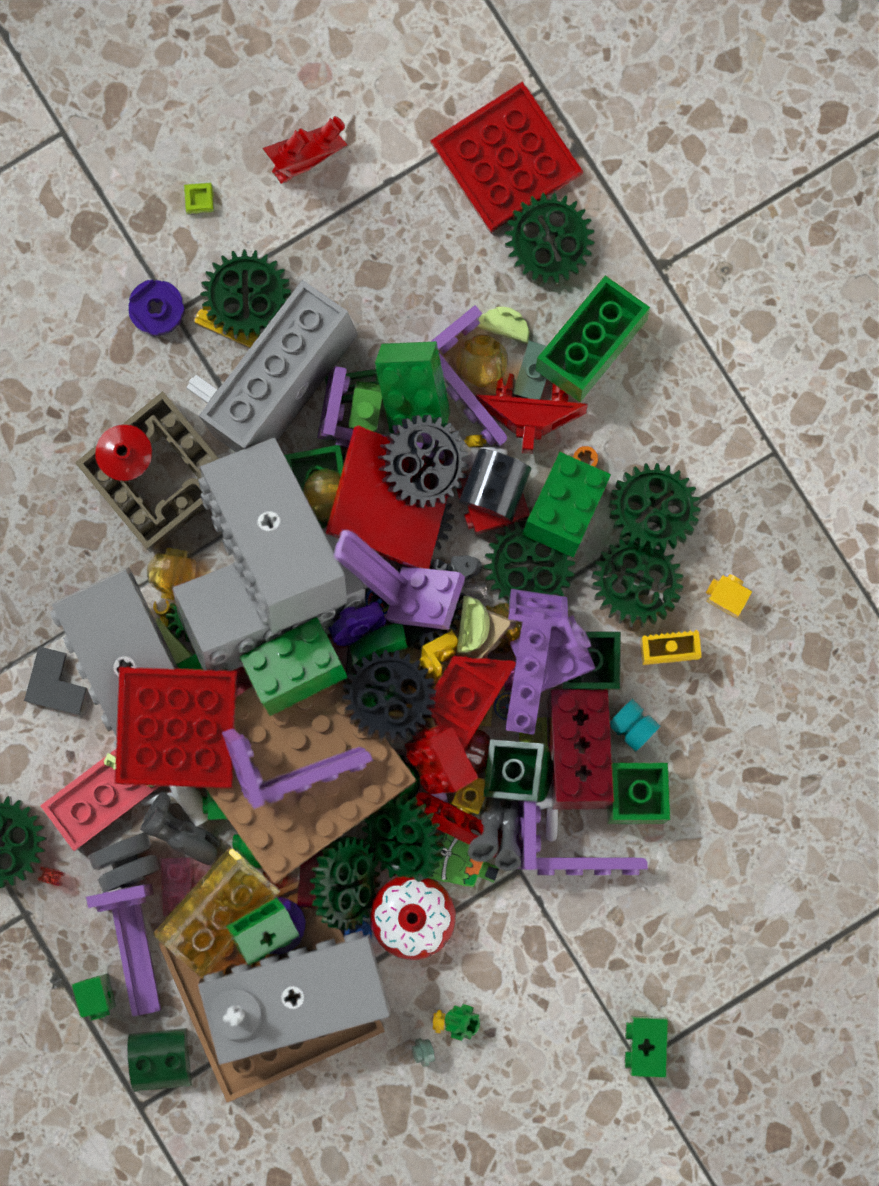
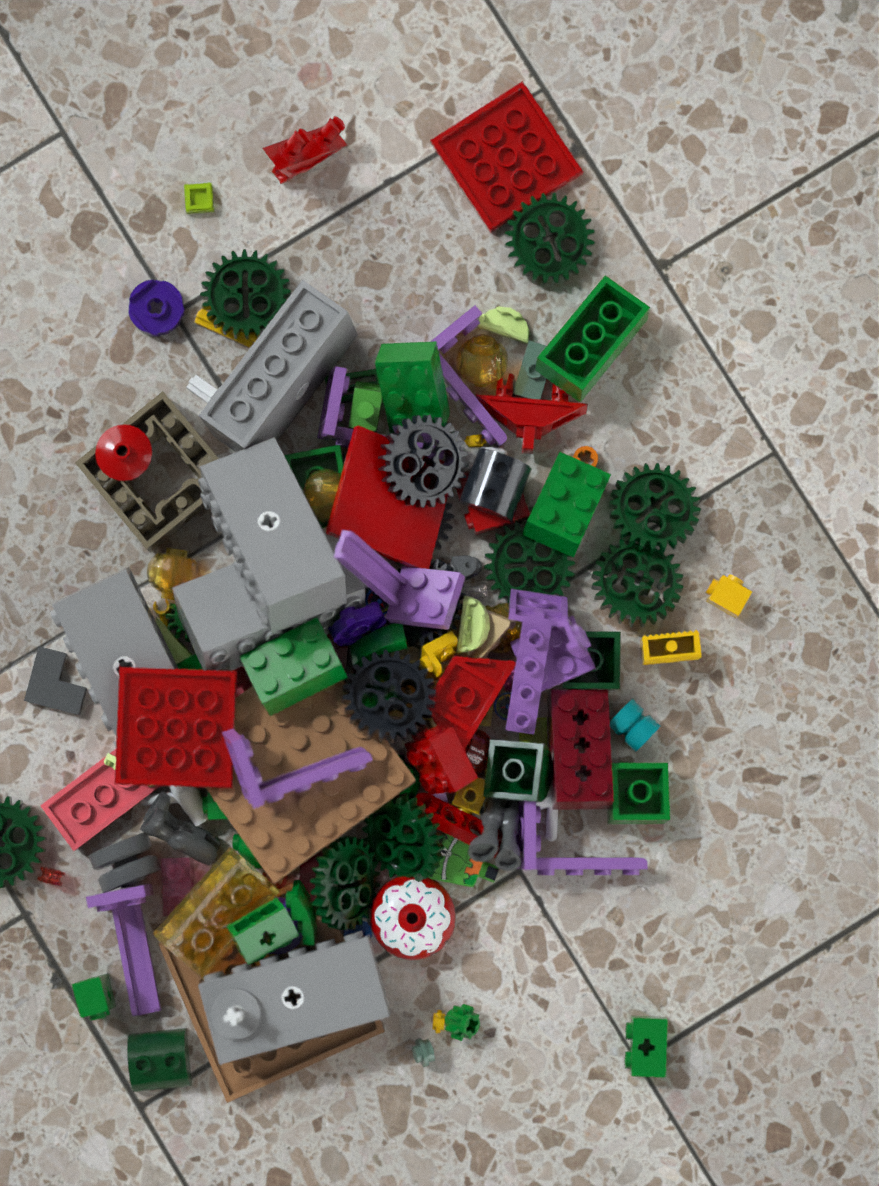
none -> green slope [286,880,317,945]

